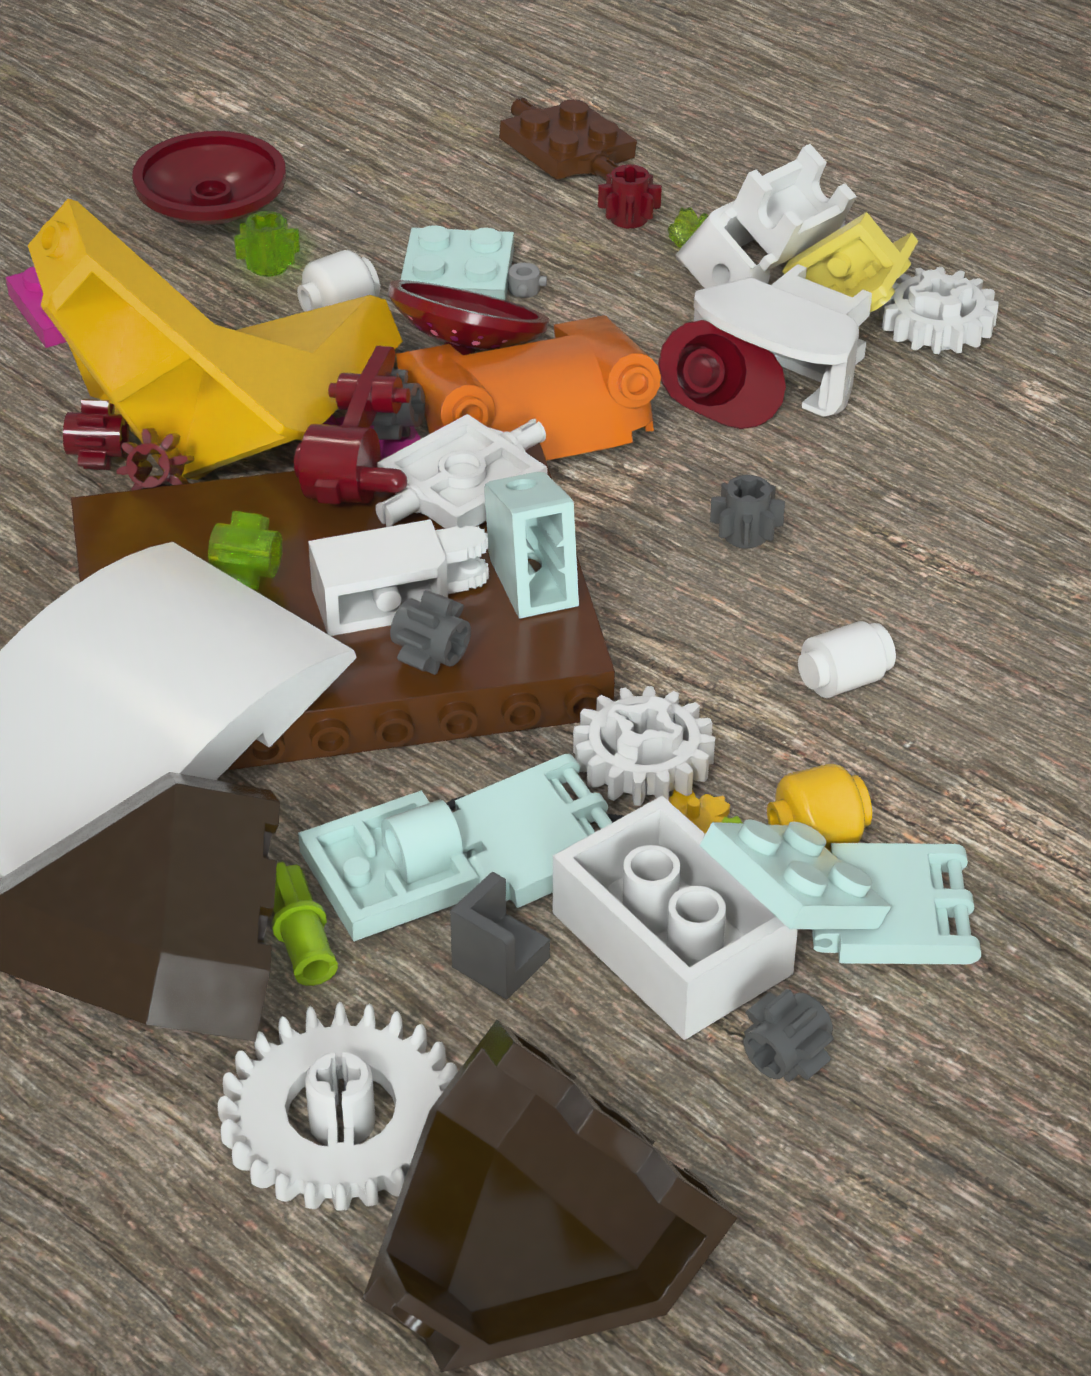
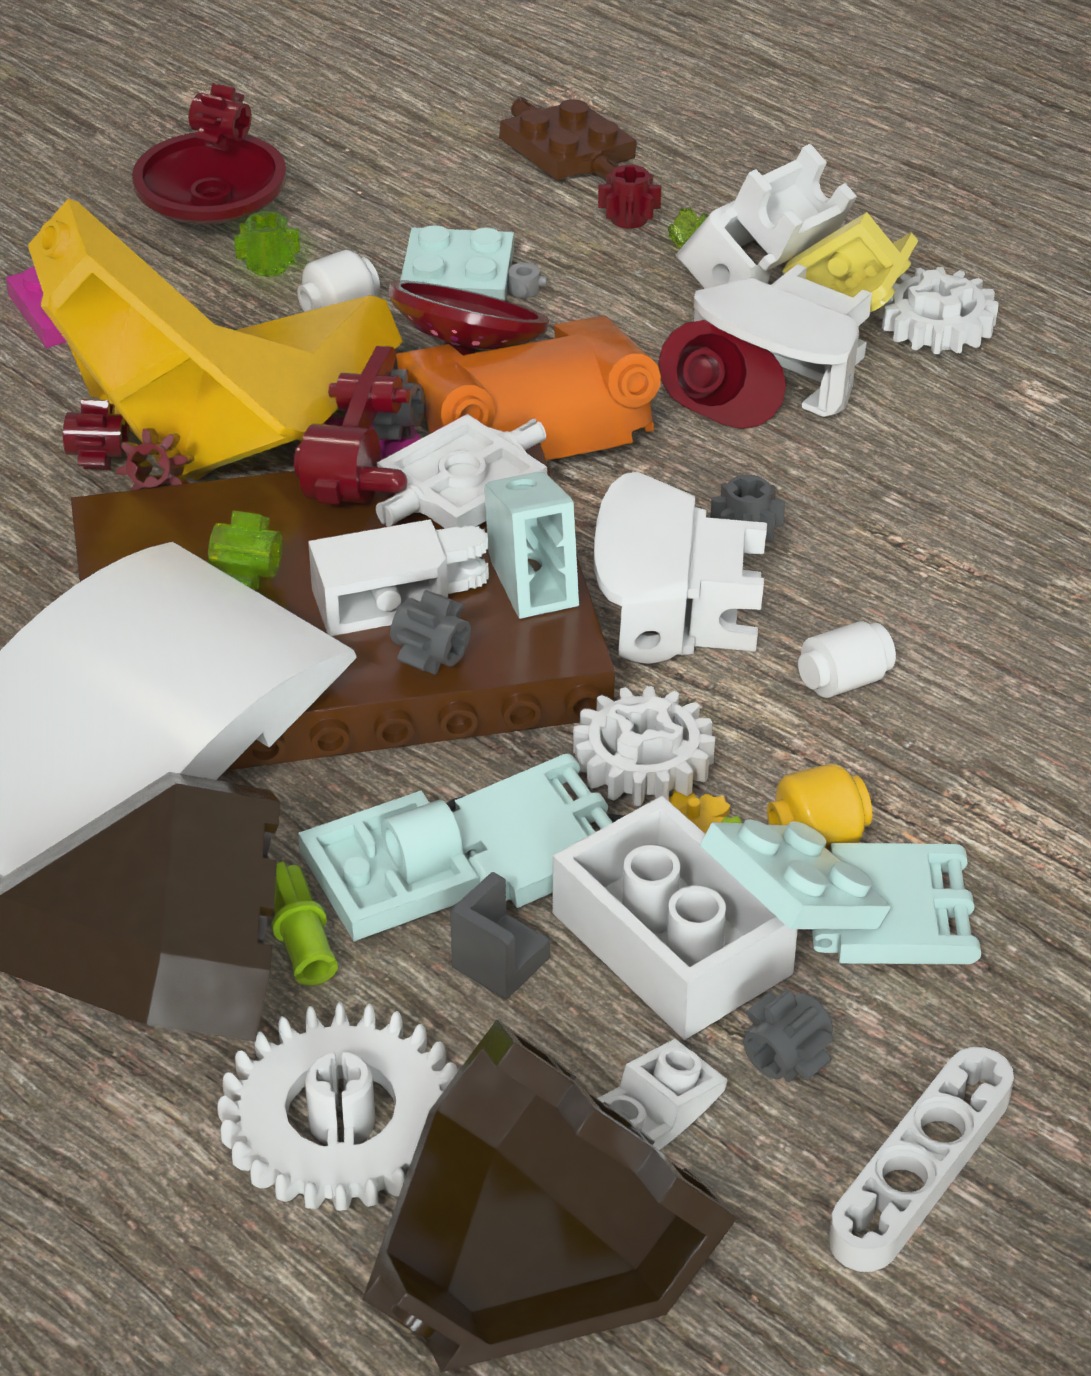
none -> dark red gear [188,83,252,151]
none -> white piece [594,471,767,664]
none -> white slope [597,1039,728,1150]
none -> white beam [829,1047,1014,1272]

